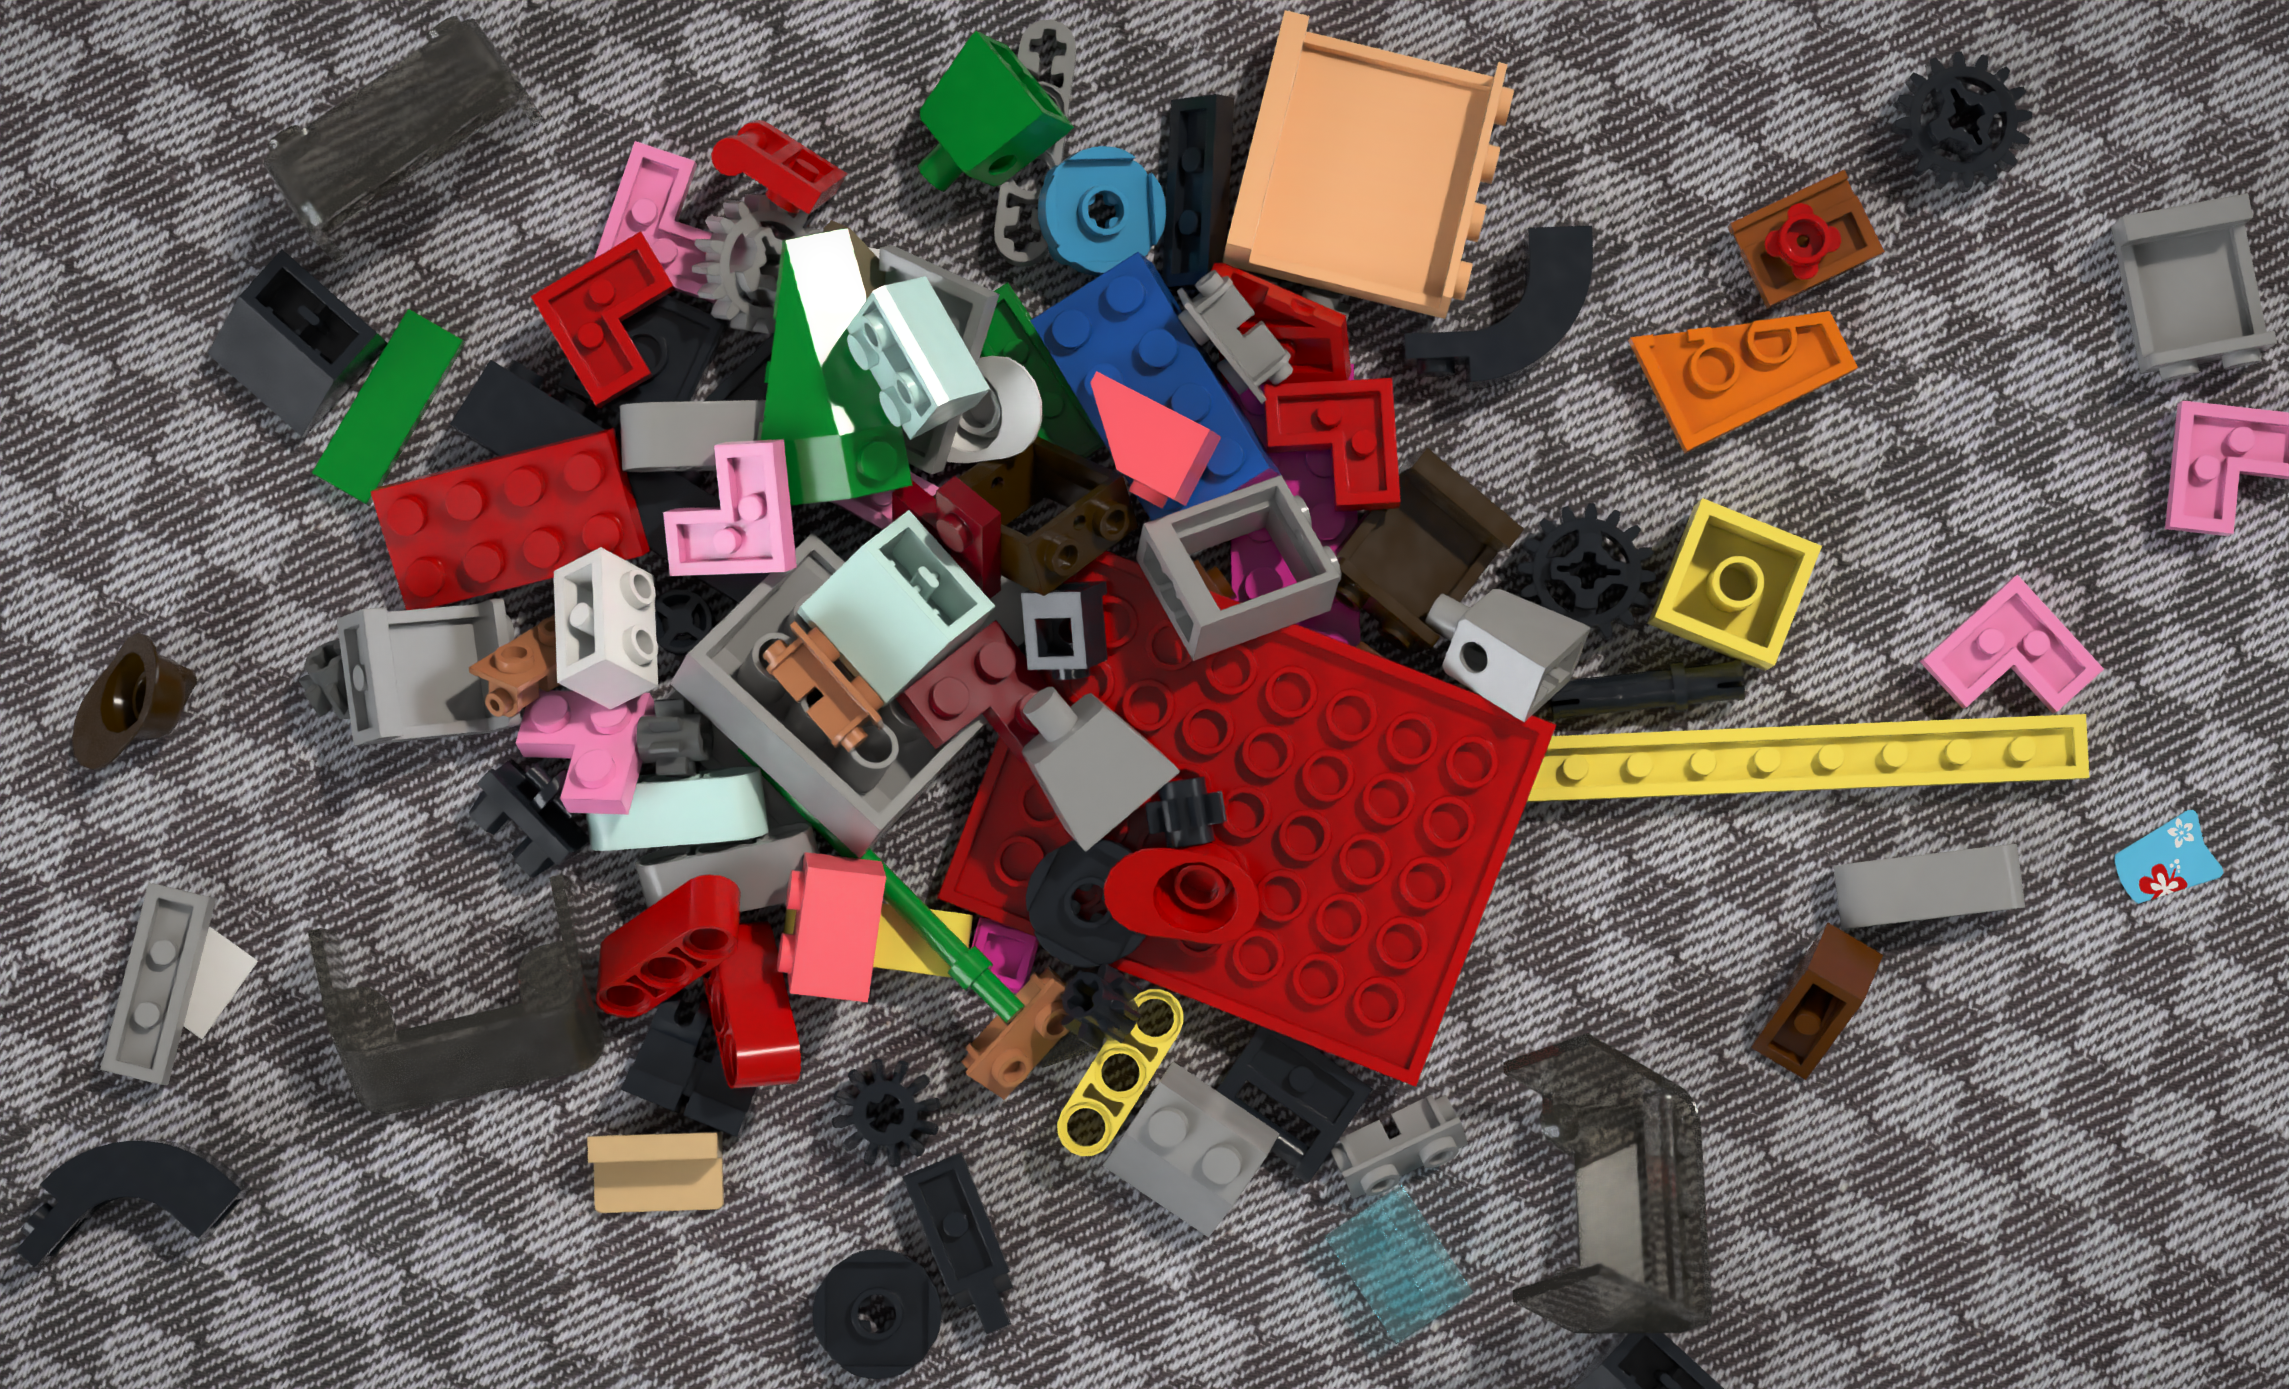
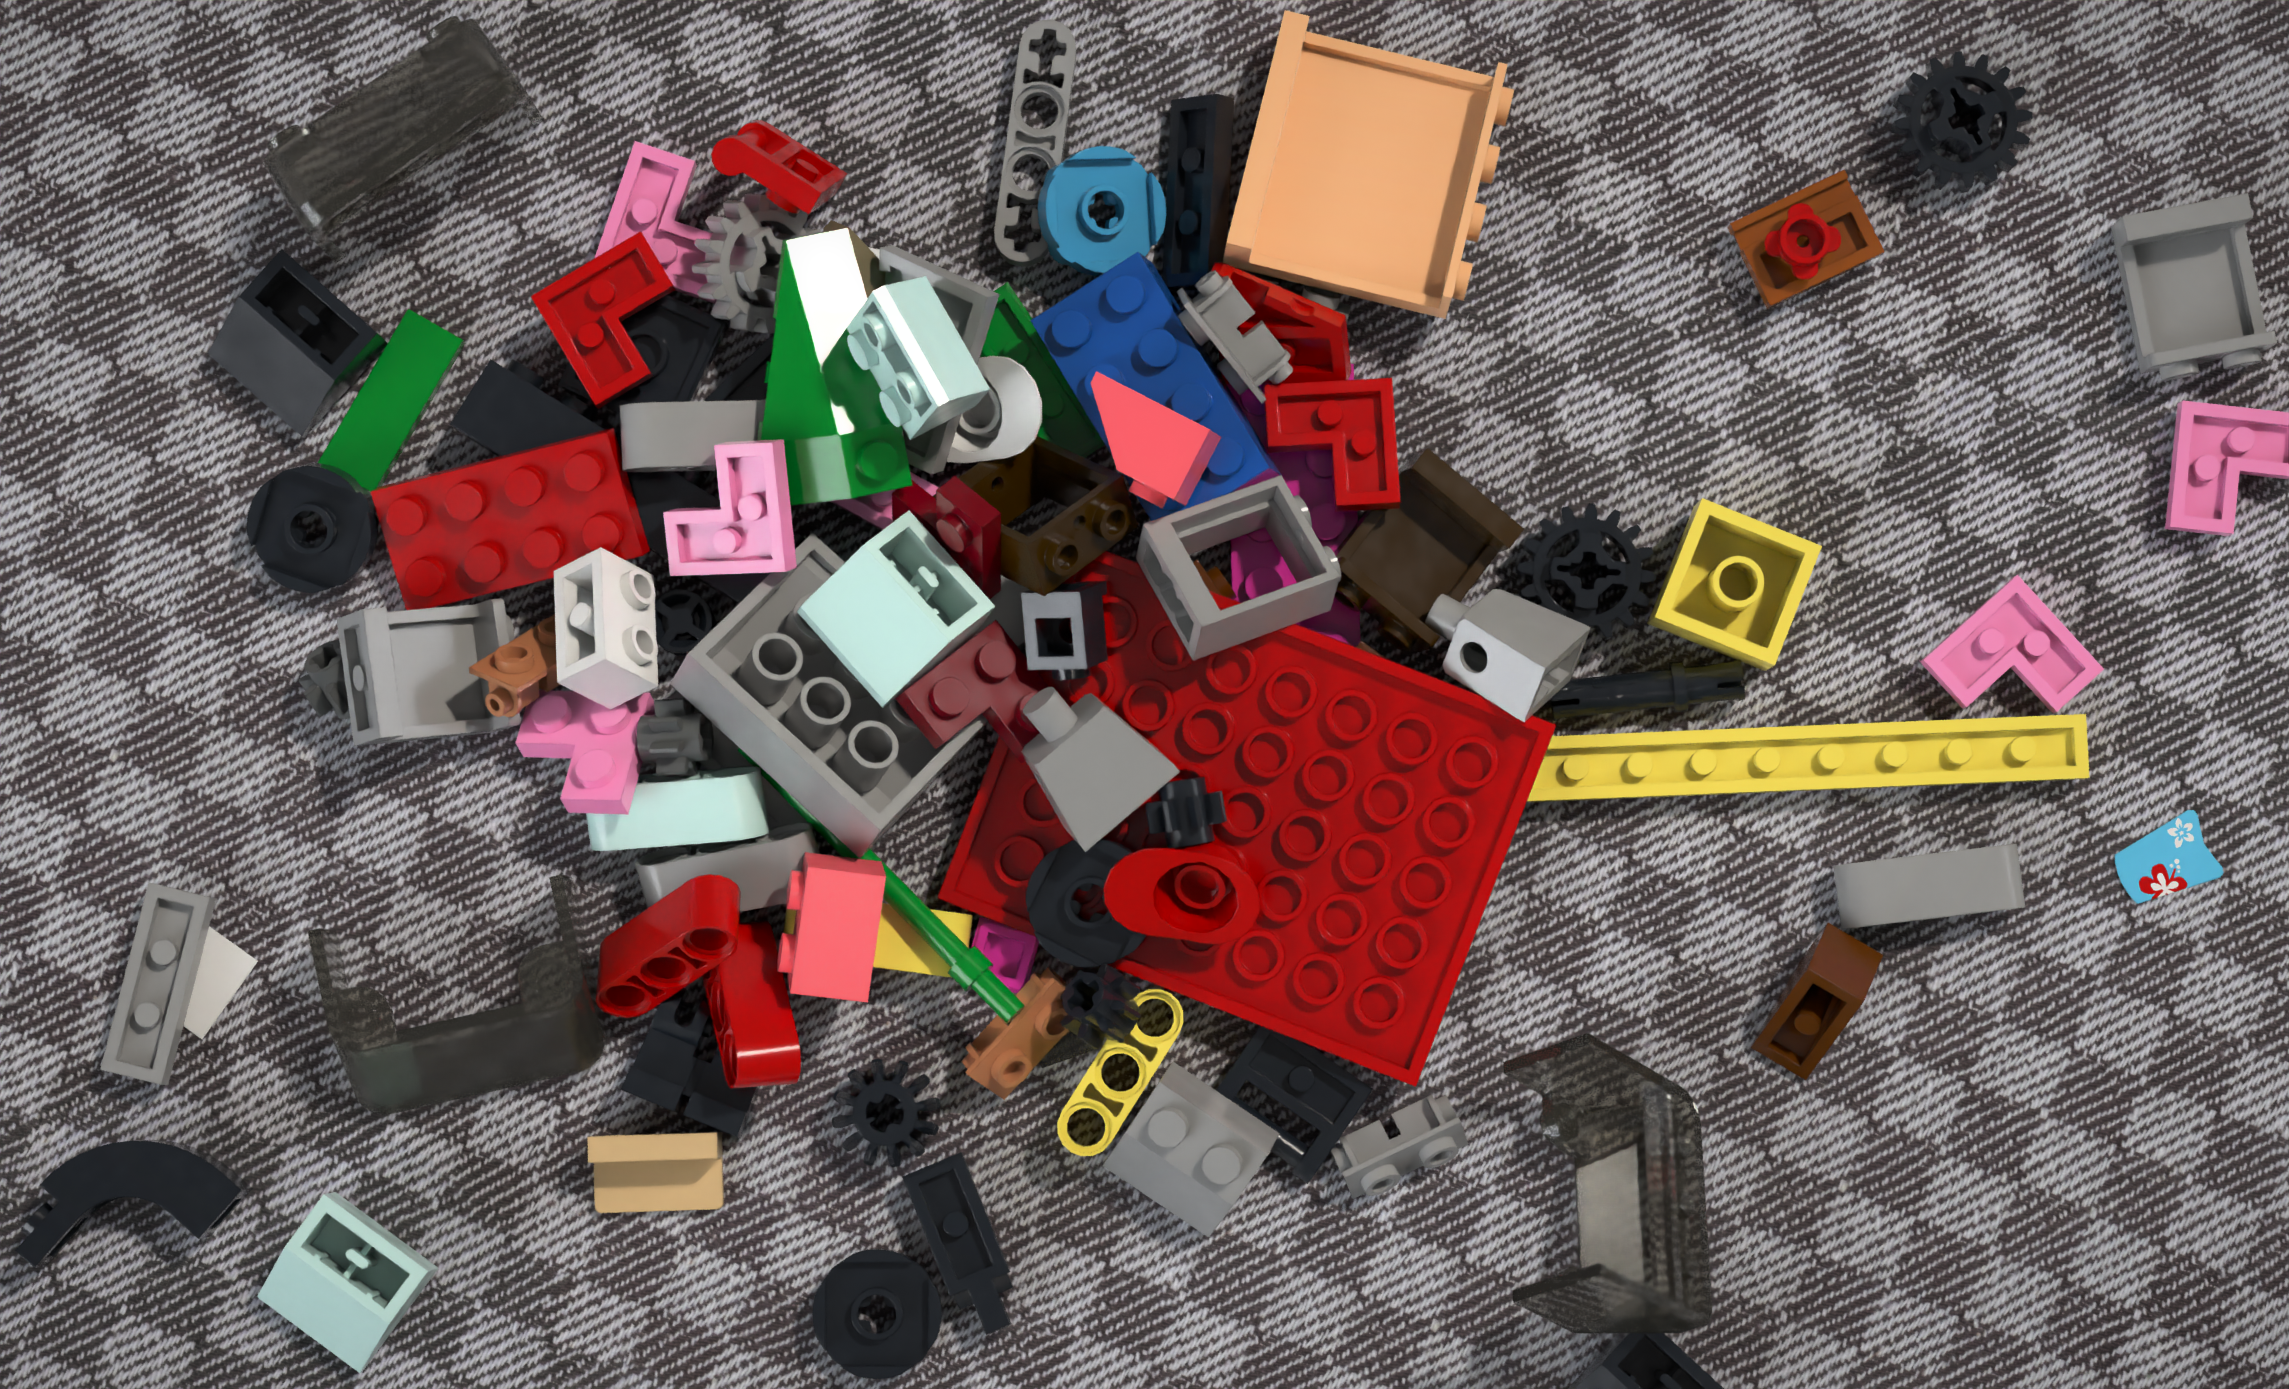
dark brown piece [72,633,197,770] -> none
black hips [469,759,590,878] -> none
nougat hinge [762,621,884,753] -> none
green torso [917,31,1074,192] -> none
clear light blue plate [1324,1184,1474,1344] -> none
black arch [1401,225,1593,390] -> none
orange wing [1628,311,1858,454] -> none
none -> black plate [247,463,378,593]
none -> light aqua slope [257,1192,438,1373]

